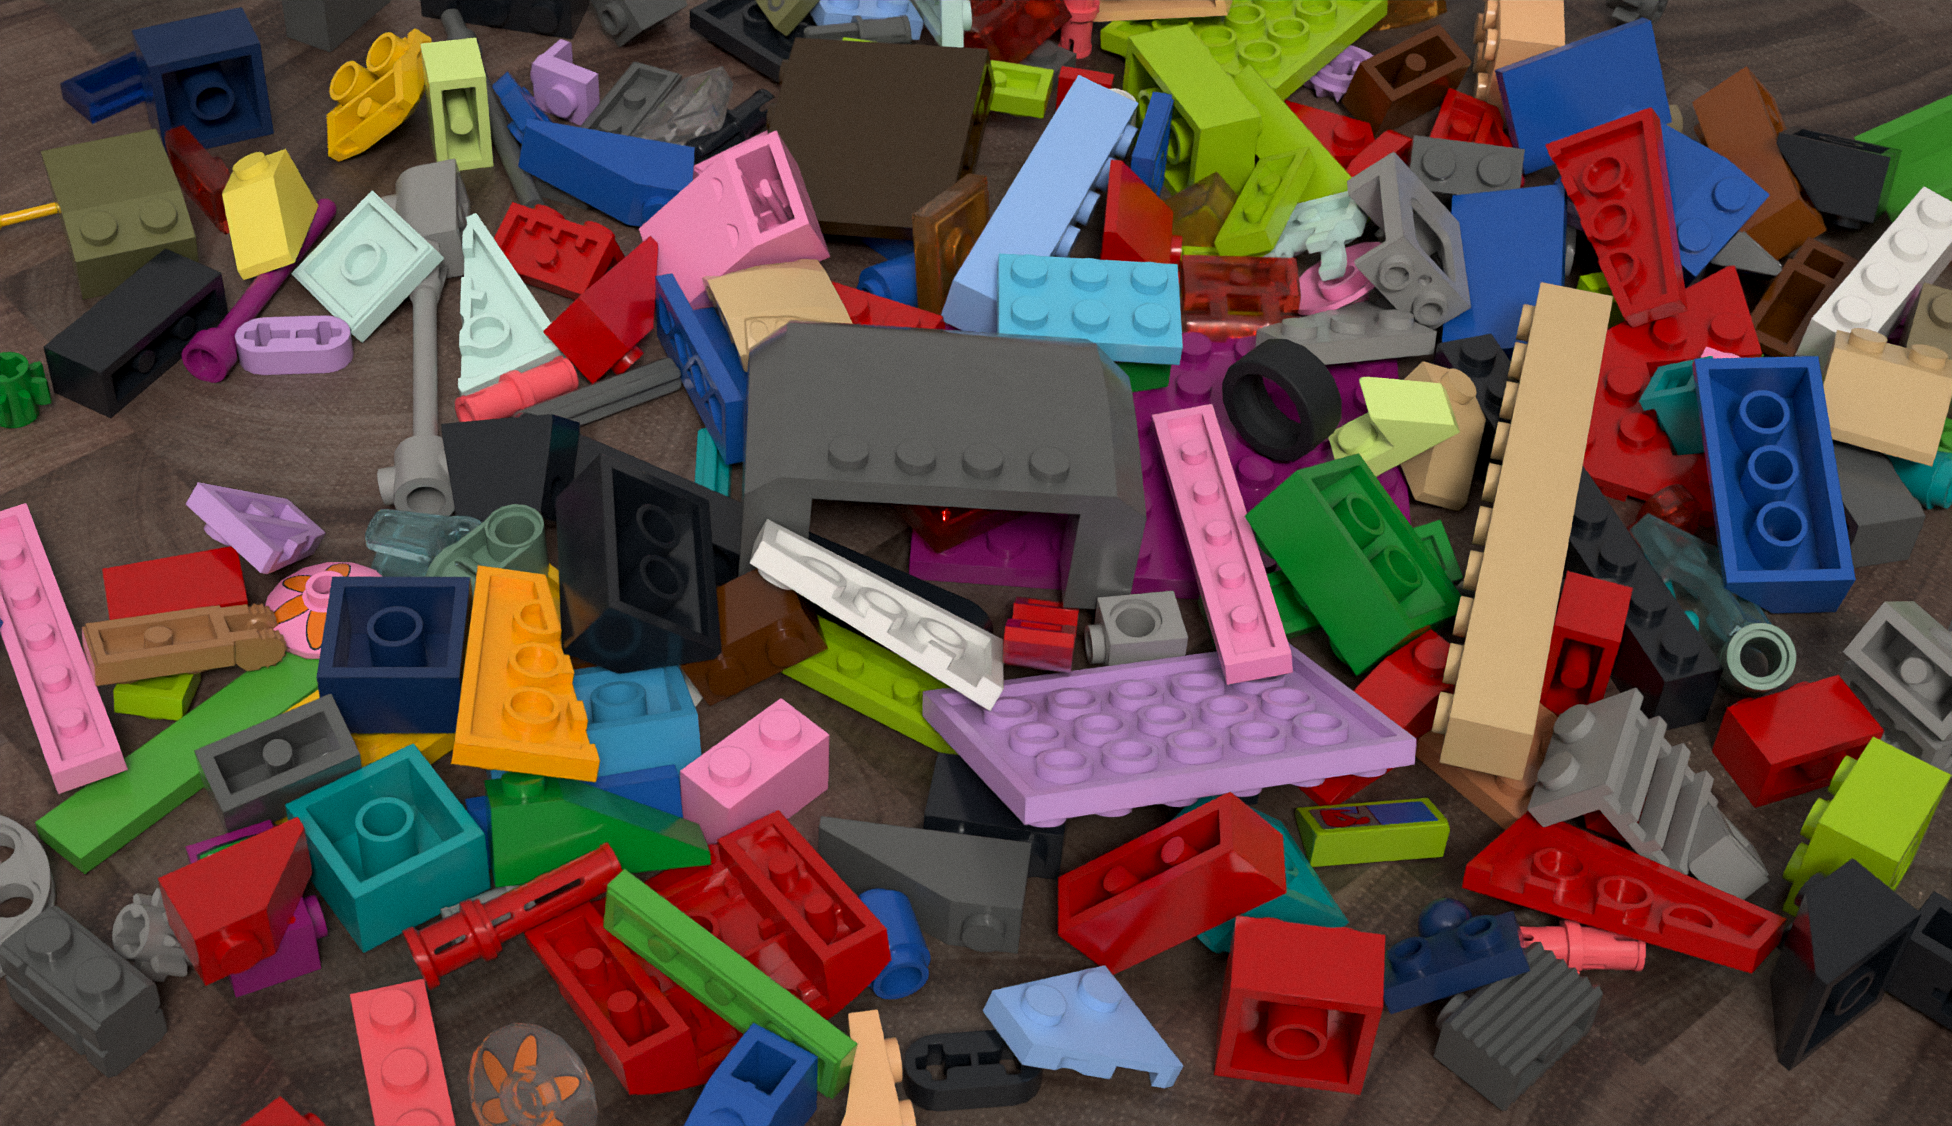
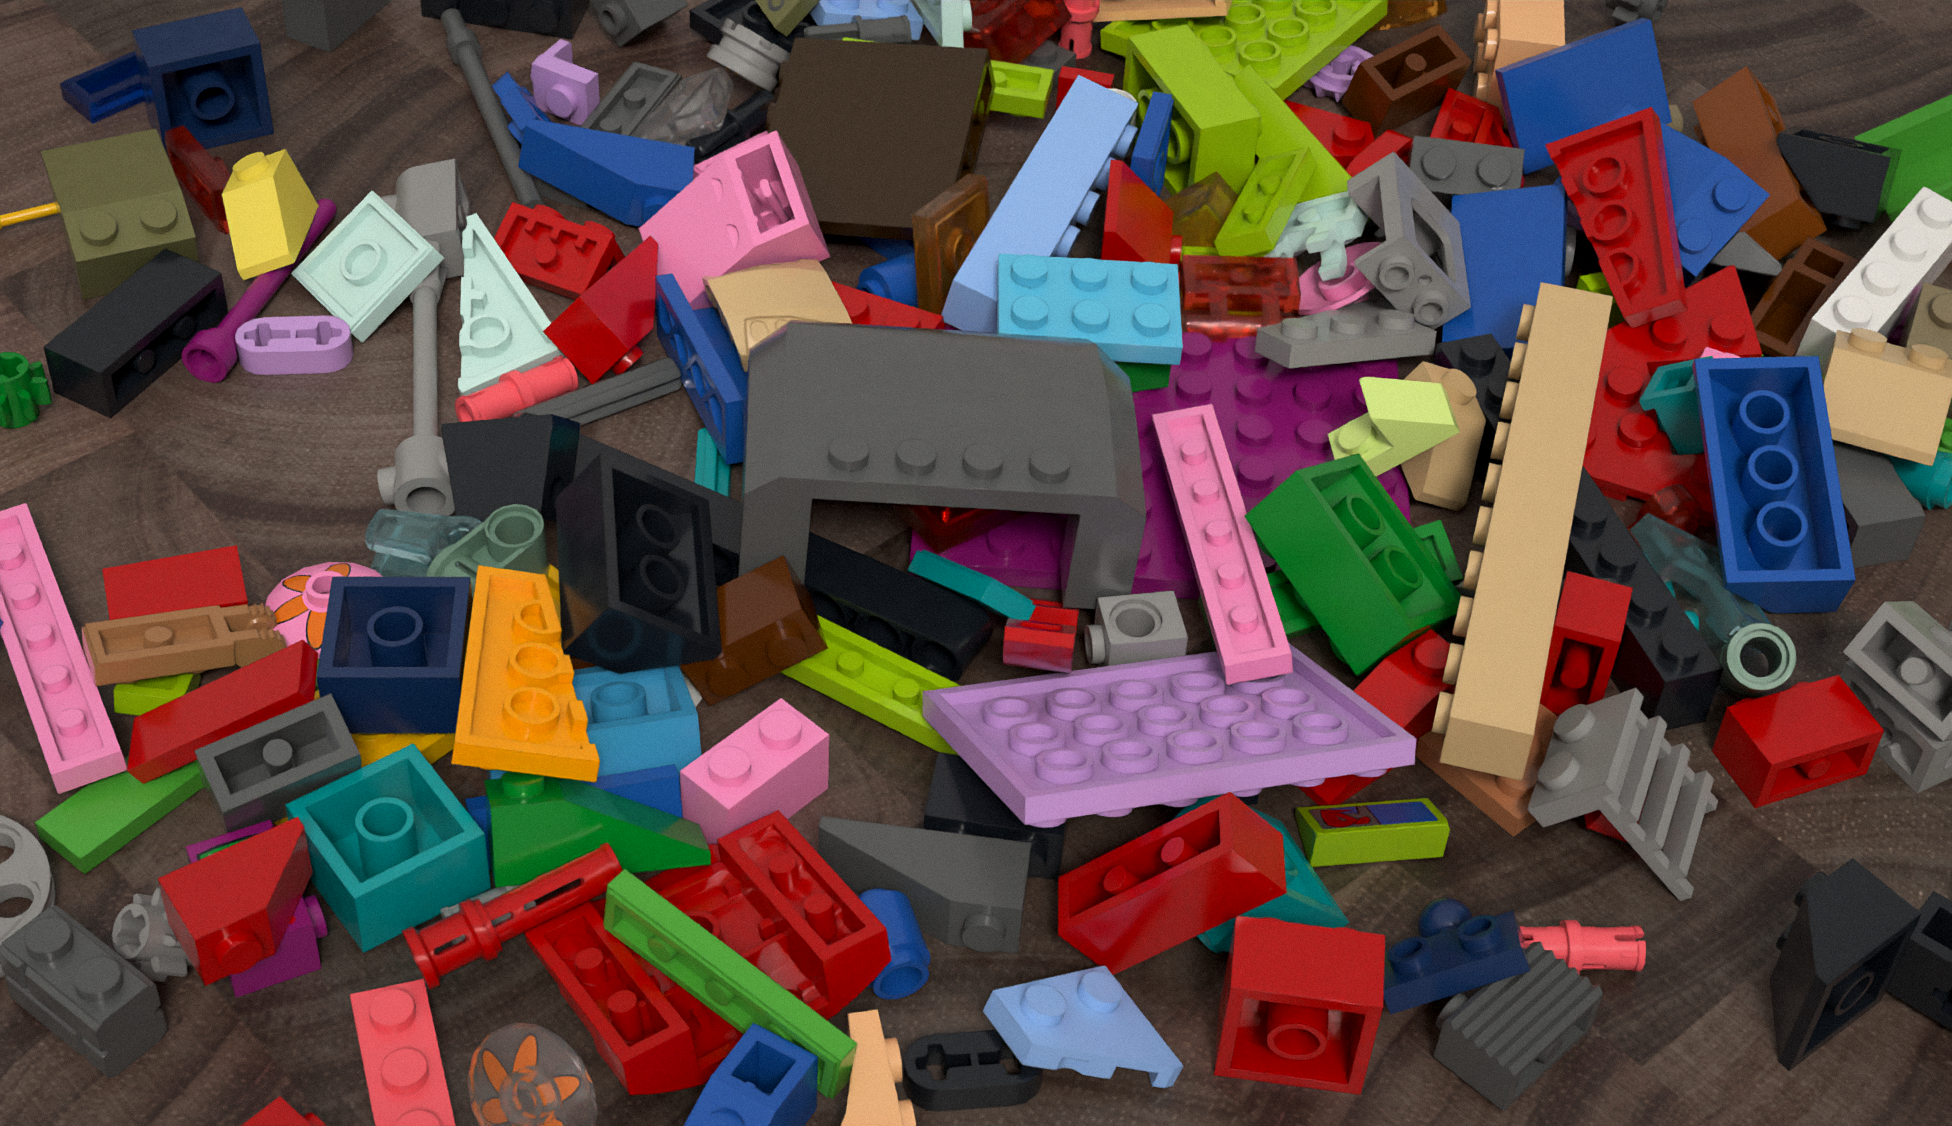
lavender wing [186,482,326,574] -> none
yellow slope [327,28,432,162] -> none
yellowish green brick [420,38,494,171] -> none
white wing [750,519,1004,711] -> none
black tyre [1222,339,1342,461] -> none
red wing [1462,811,1786,974] -> none
light grey slope [1688,805,1769,900] -> none
lime brick [1782,737,1952,917] -> none
none -> red tile [127,640,318,784]
none -> light grey wheel [706,18,790,93]
none -> teal tile [908,549,1036,621]

